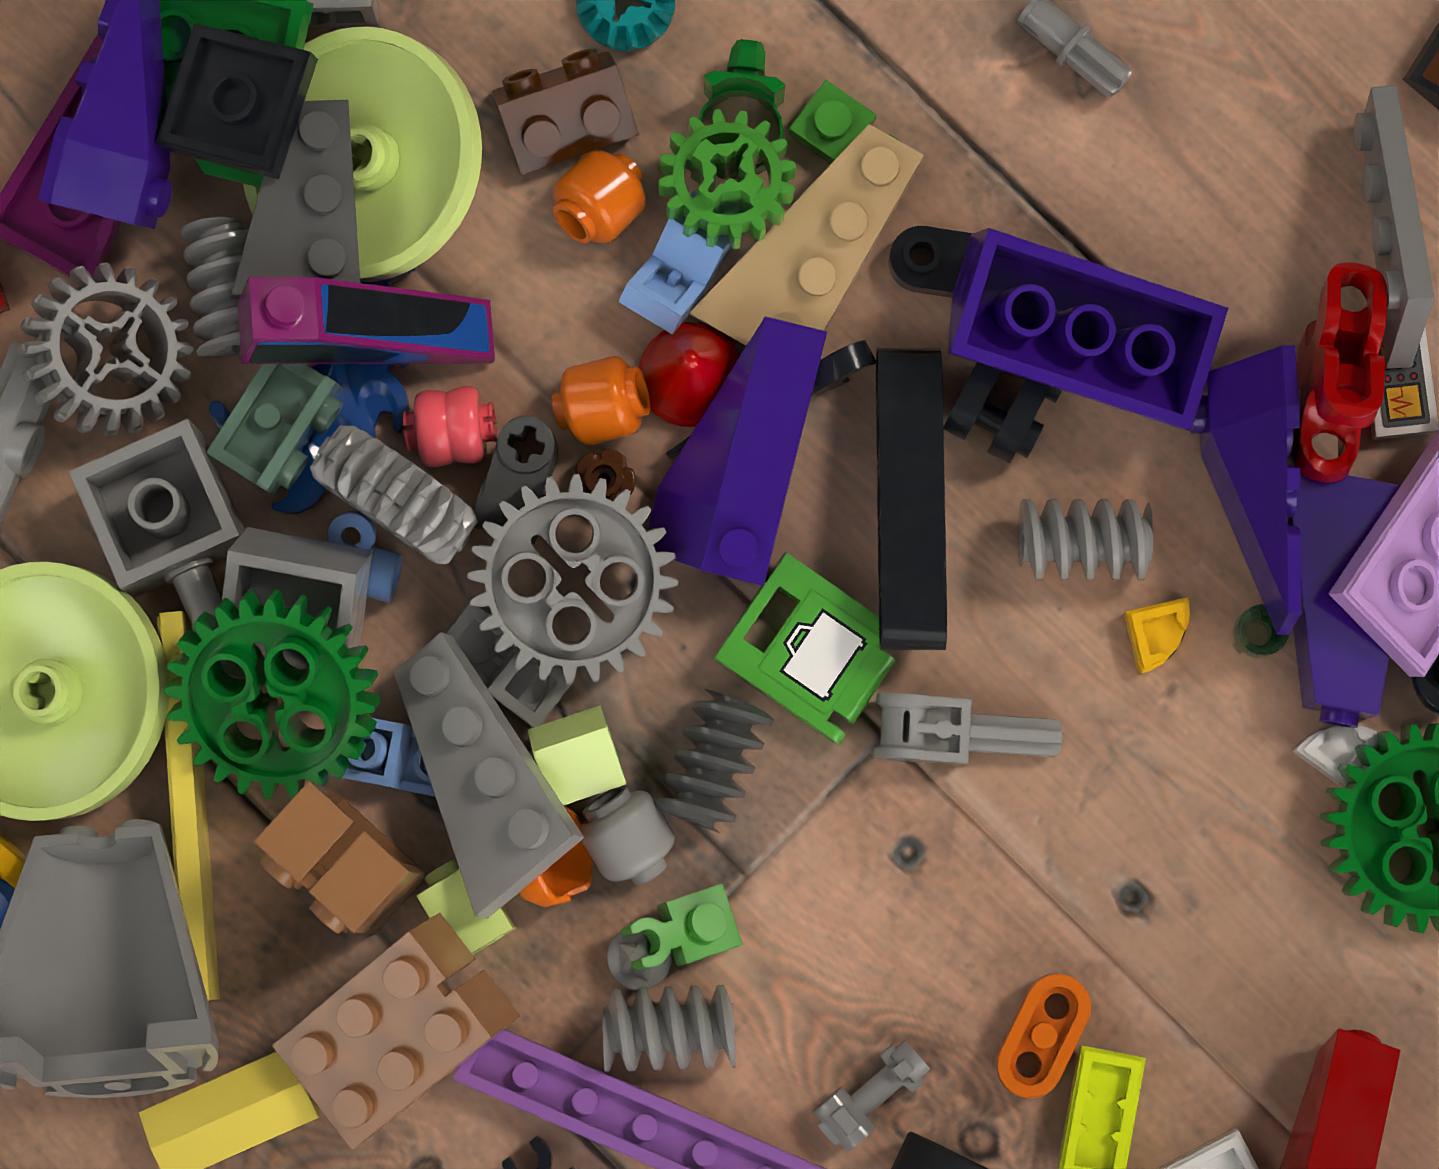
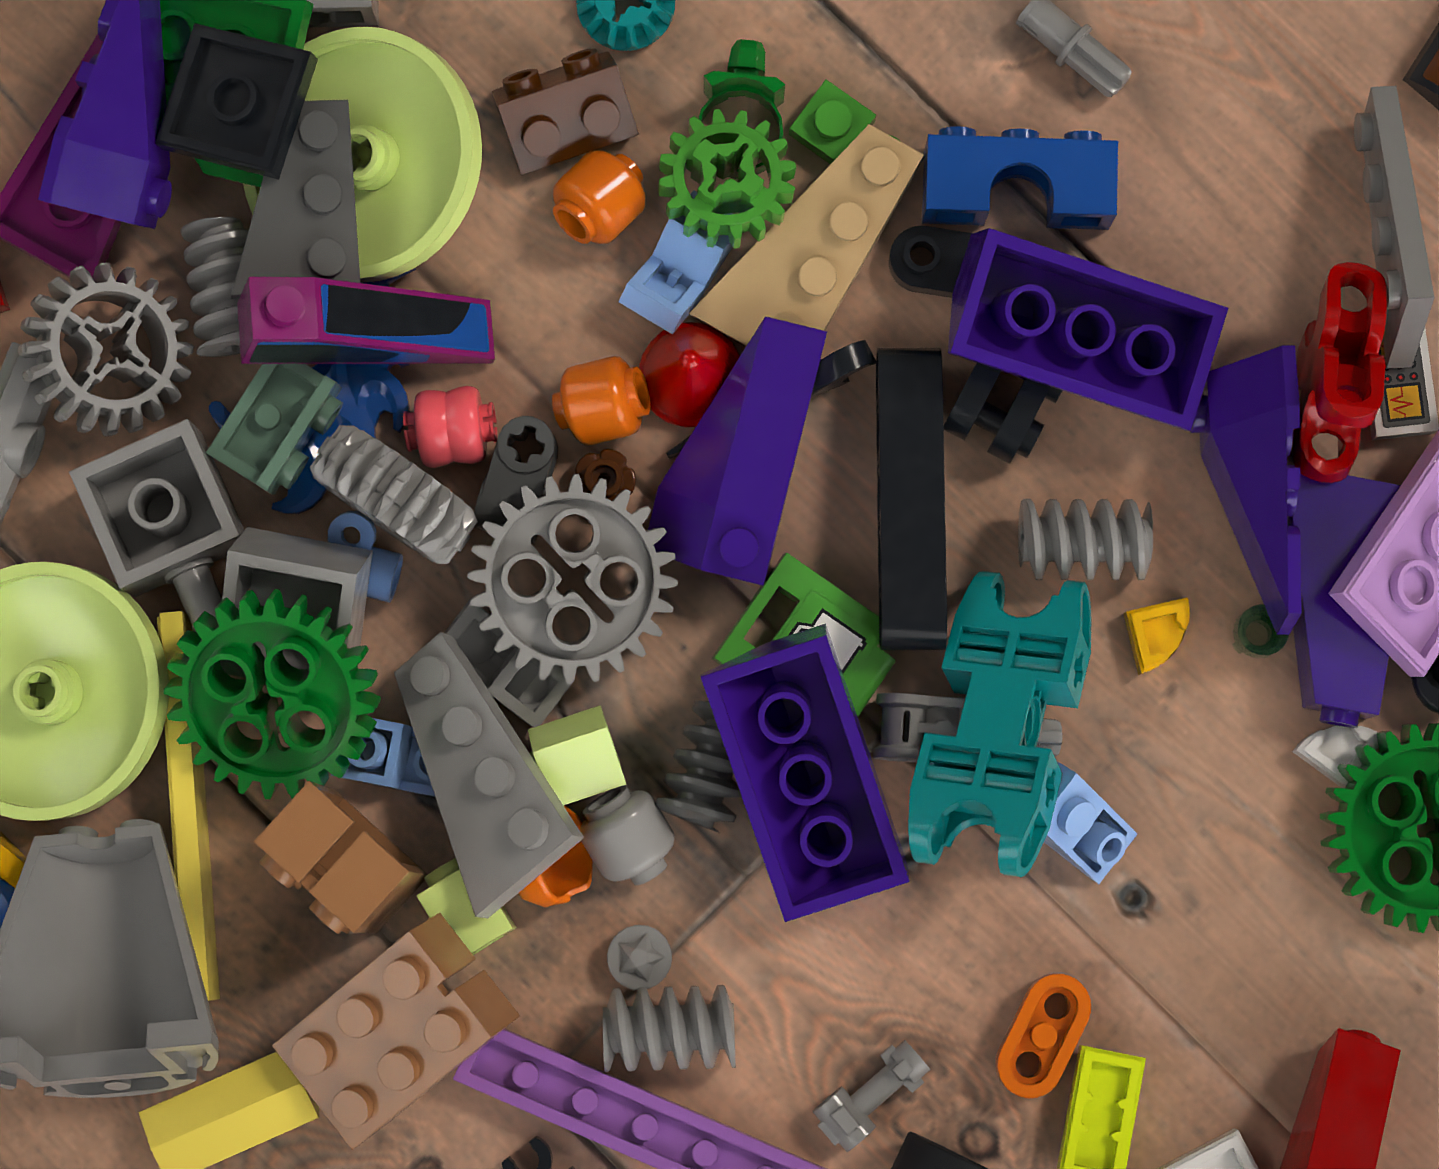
bright green plate [621,884,743,970] -> none
none -> dark purple slope [700,623,910,922]
none -> teal piece [908,571,1092,878]
none -> blue arch [922,126,1118,230]
none -> light blue slope [1044,761,1137,884]

